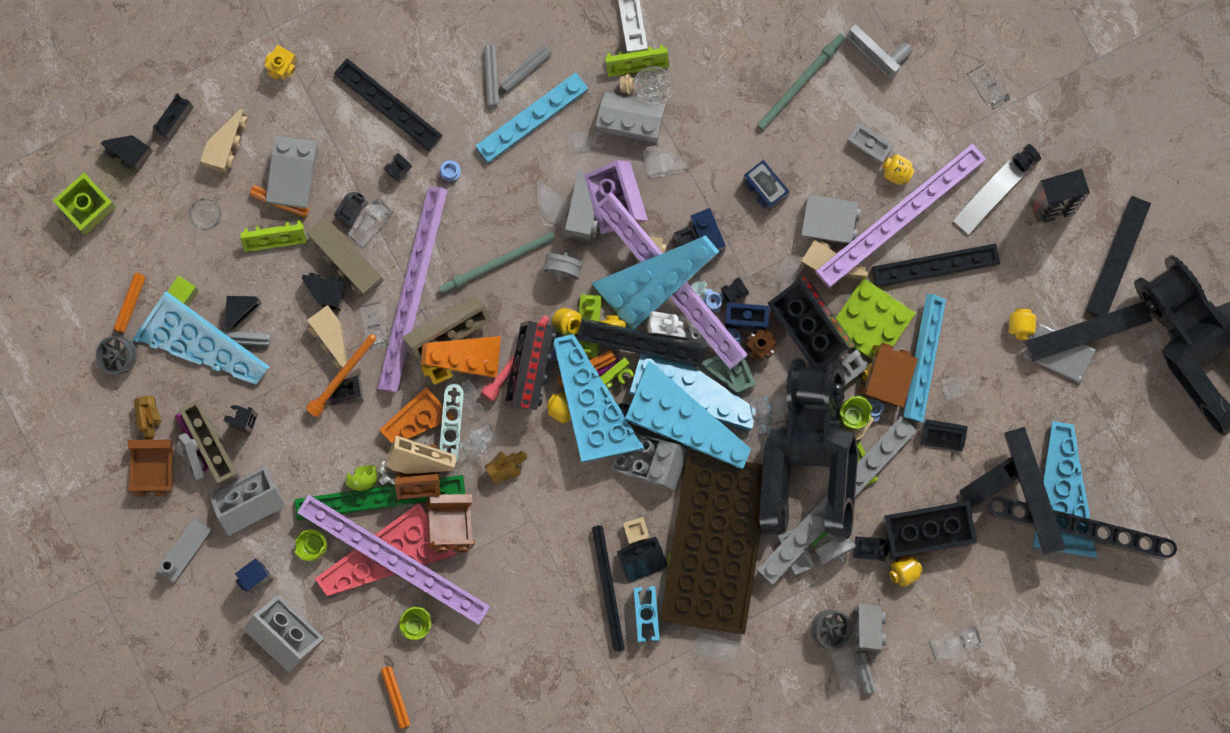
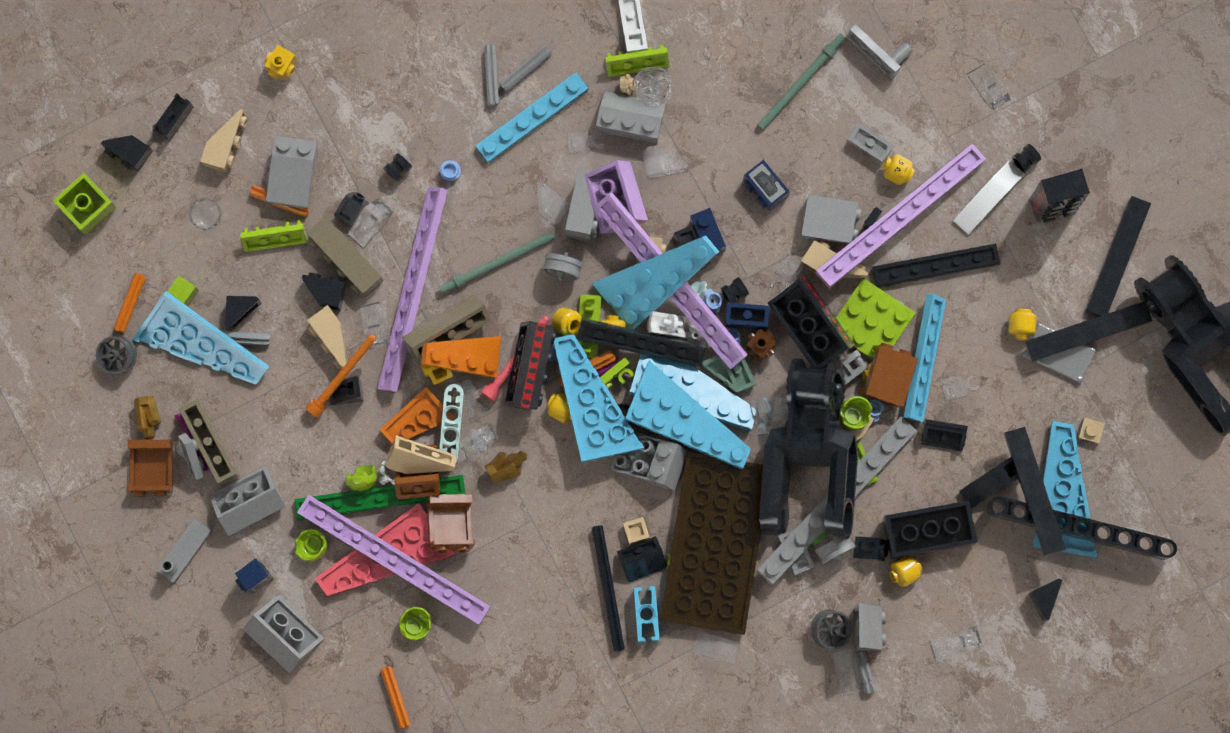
black hinge [223,405,258,434] -> none
black tile [334,58,443,152] -> none
none -> black tile [863,207,882,230]
none -> black slope [1029,579,1063,622]
none -> tan plate [1078,417,1105,445]

